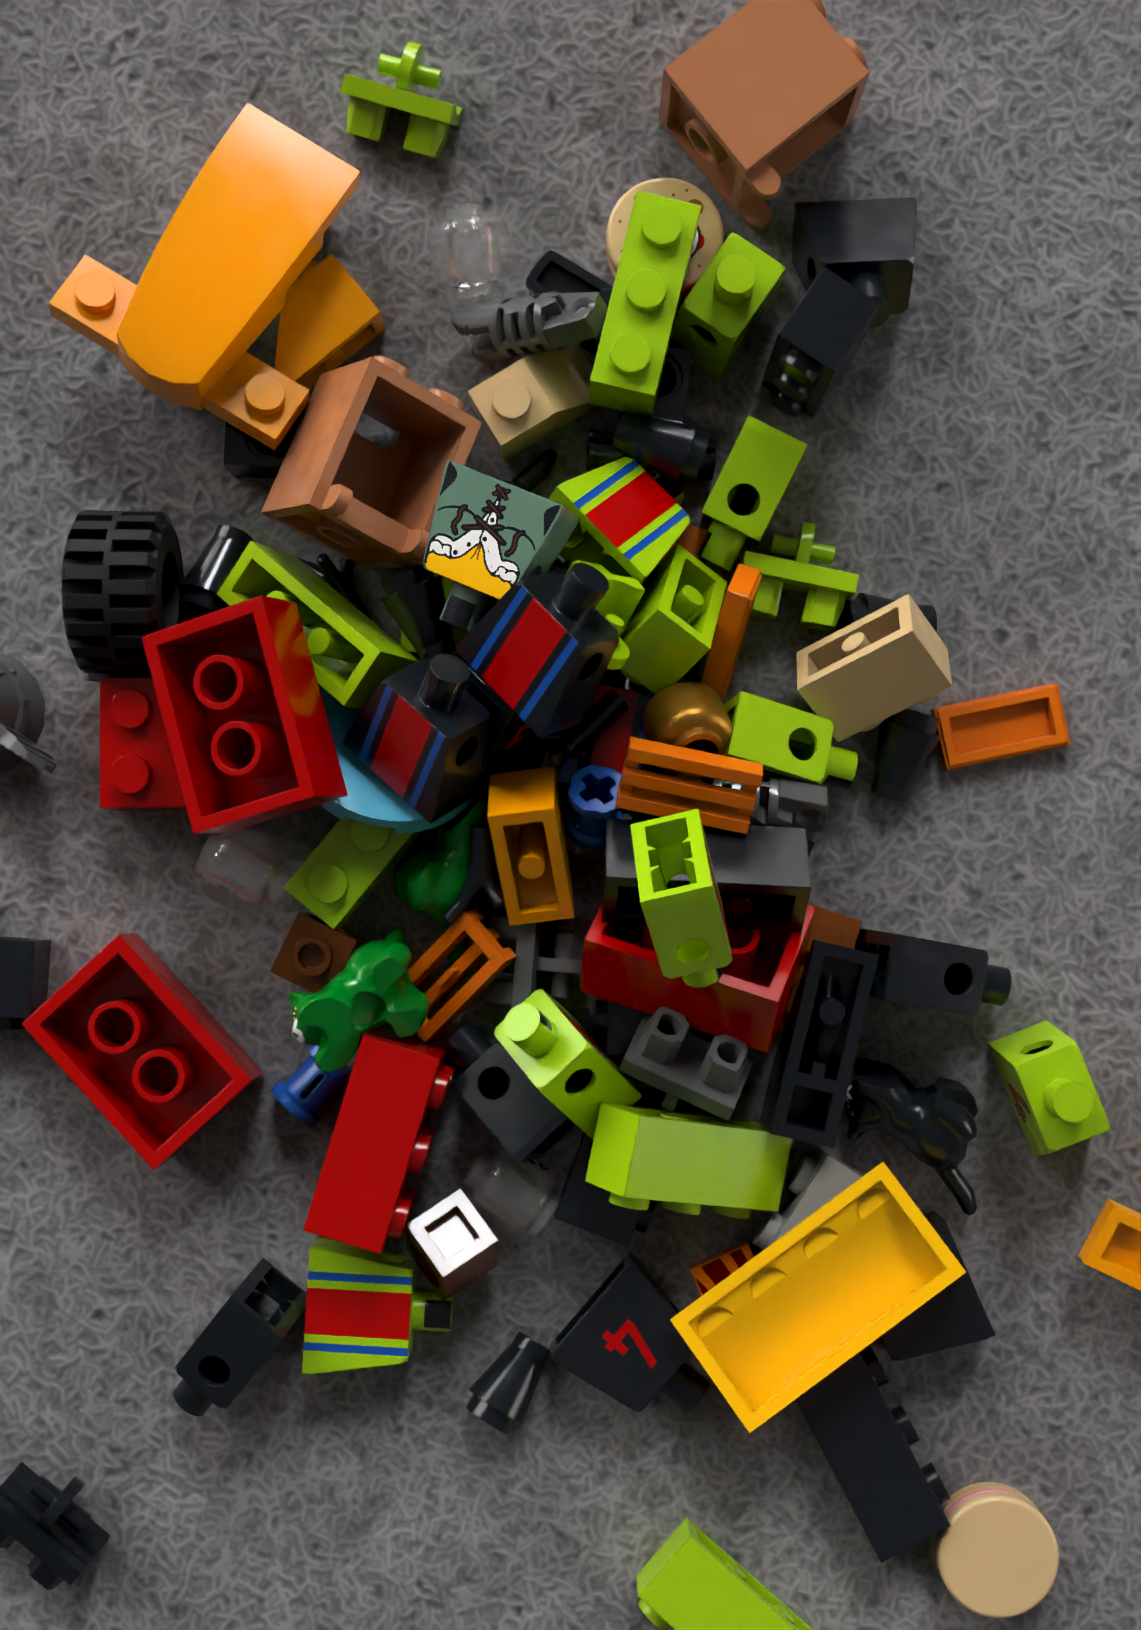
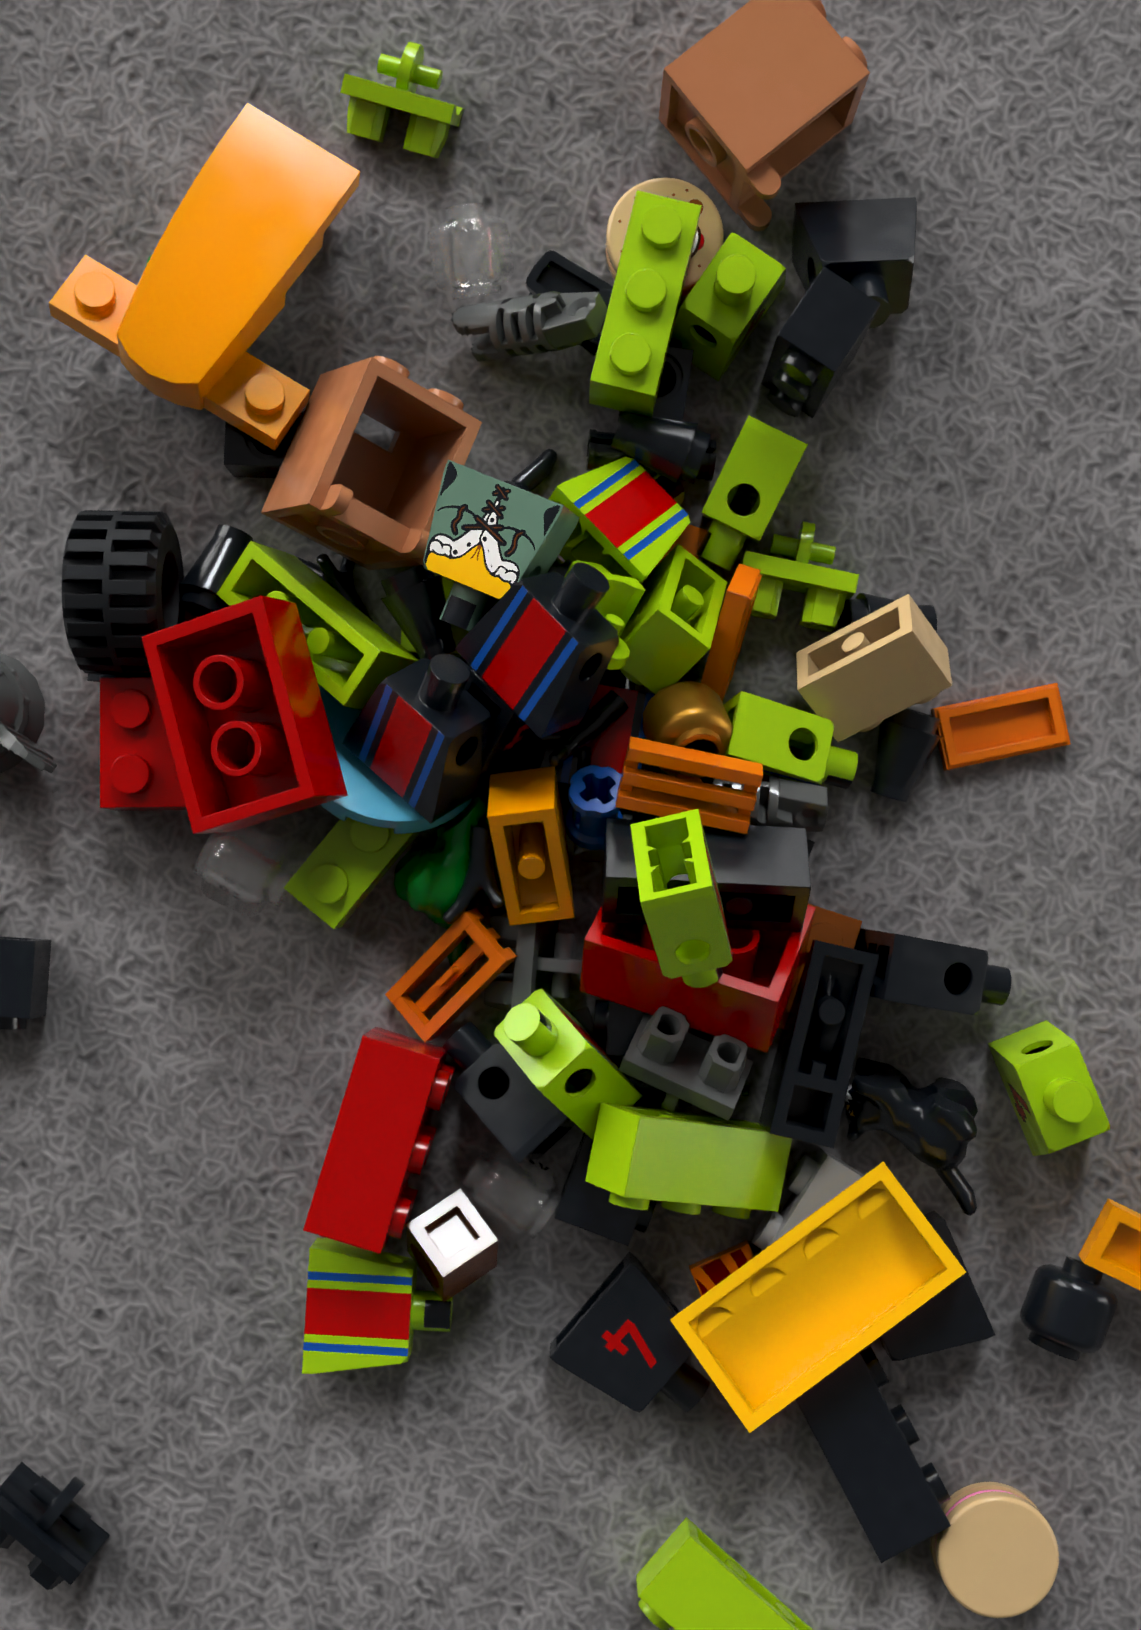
red brick [21,933,264,1170] -> none
black torso [173,1258,307,1416] -> none
reddish brown brick [270,912,365,993] -> none
blue bush [271,1045,352,1127] -> none
light orange slope [274,253,386,390] -> none
green animal [288,927,429,1073] -> none
black cone [466,1331,550,1435] -> none
tan slope [467,345,597,462] -> none
none -> black head [1020,1256,1118,1361]

